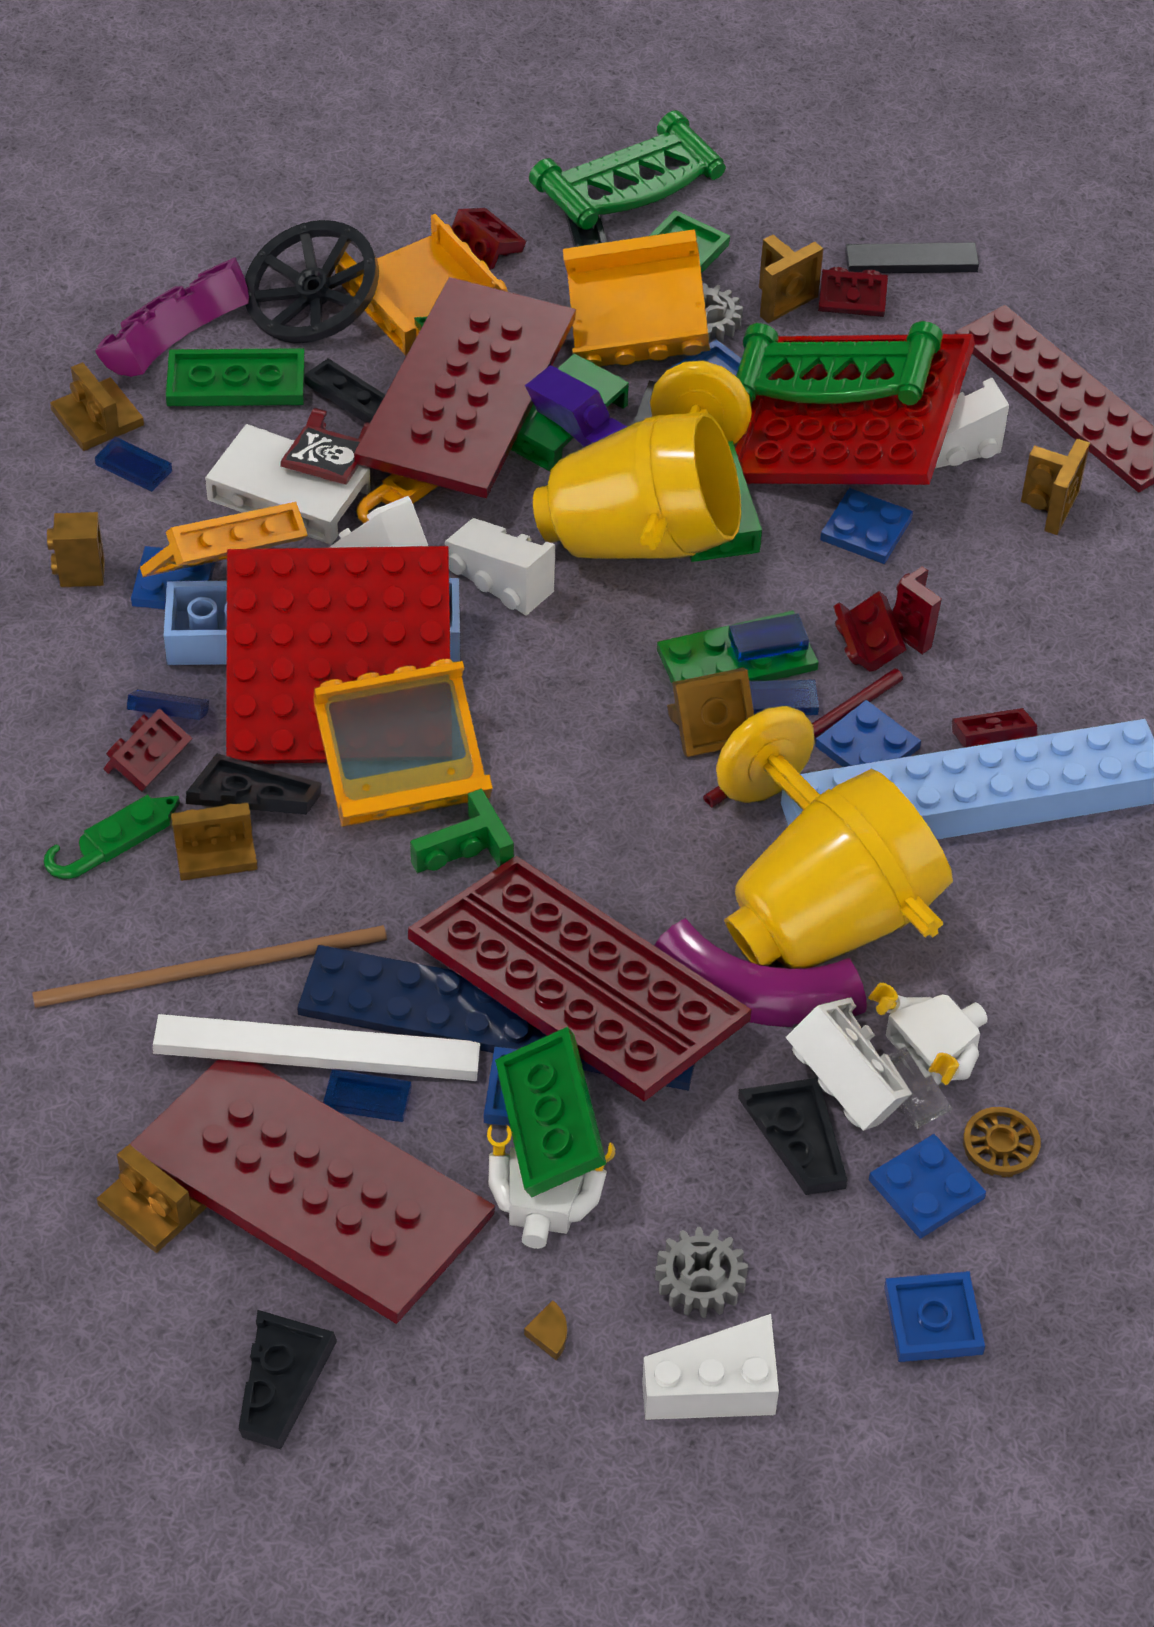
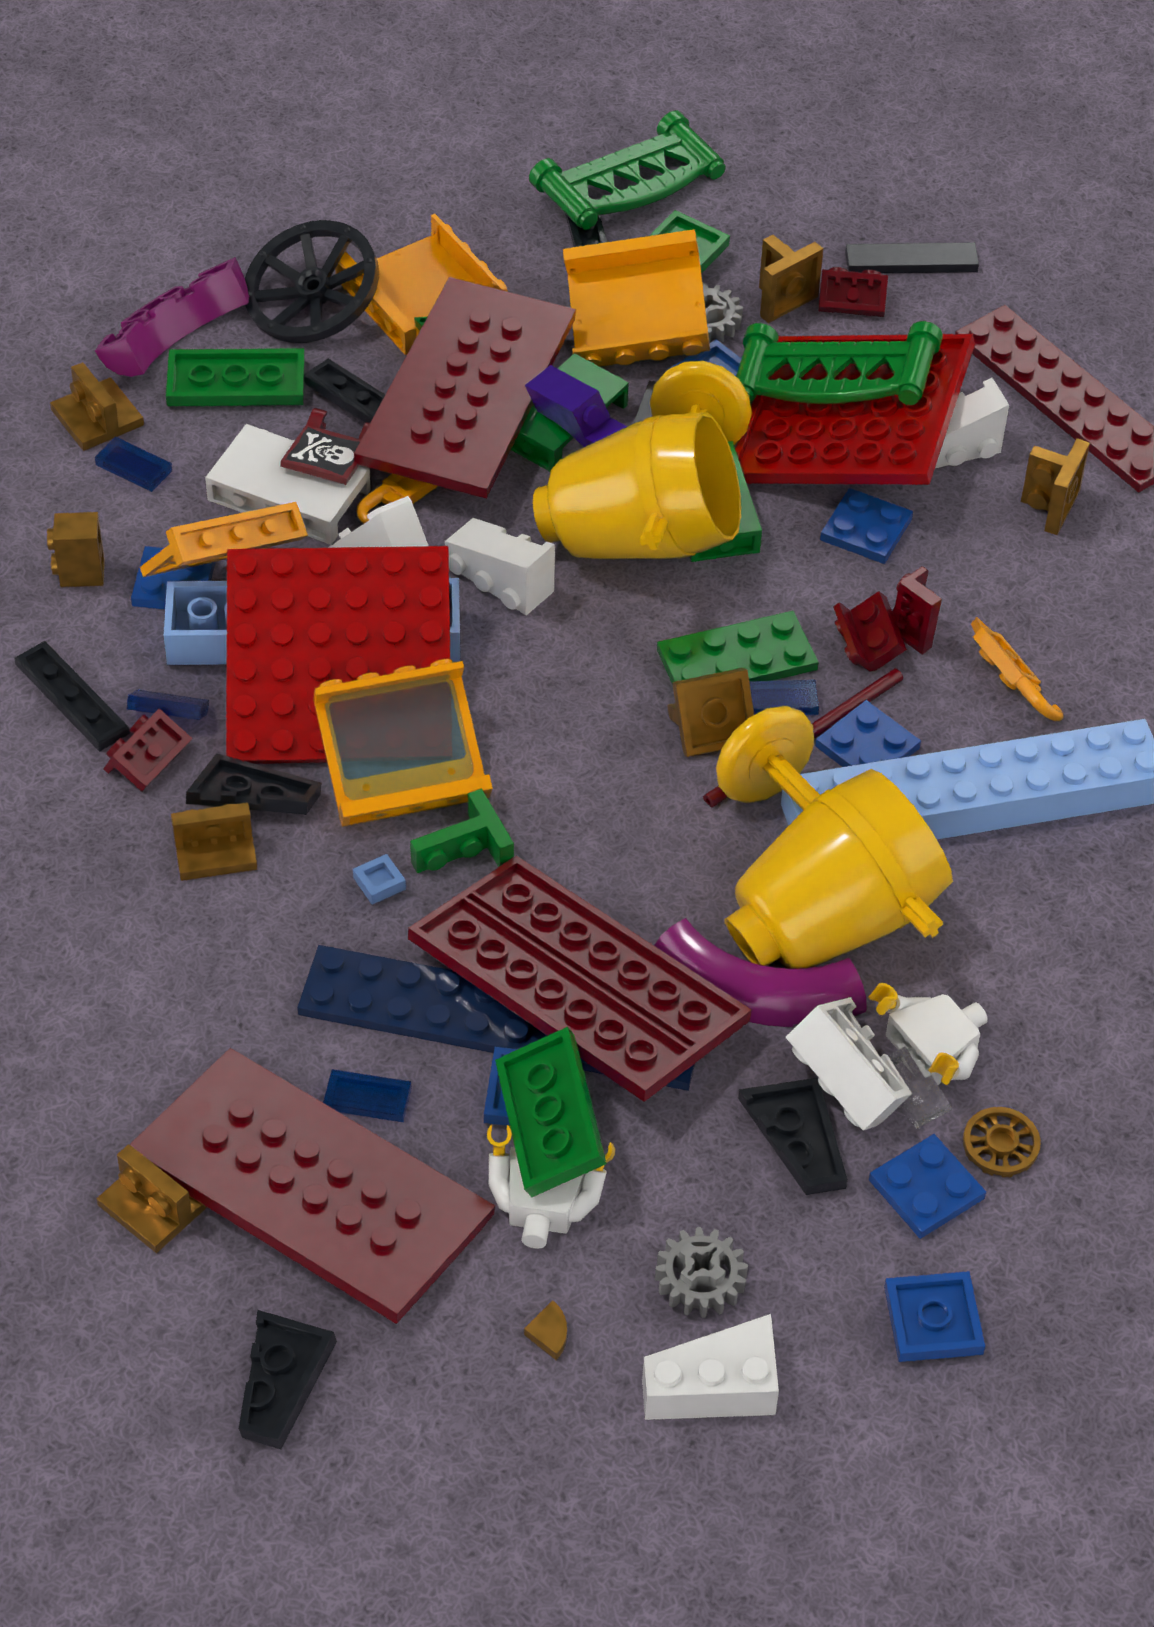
medium nougat piece [32,925,387,1008] -> none
green plate [44,794,180,879] -> none
white tile [153,1014,480,1081] -> none
dark red bracket [451,208,527,270] -> none
clear blue tile [728,613,809,662] -> none
dark red bracket [952,708,1038,748] -> none
none -> black tile [14,641,130,752]
none -> medium blue plate [353,854,406,905]
none -> light orange plate [971,617,1063,721]

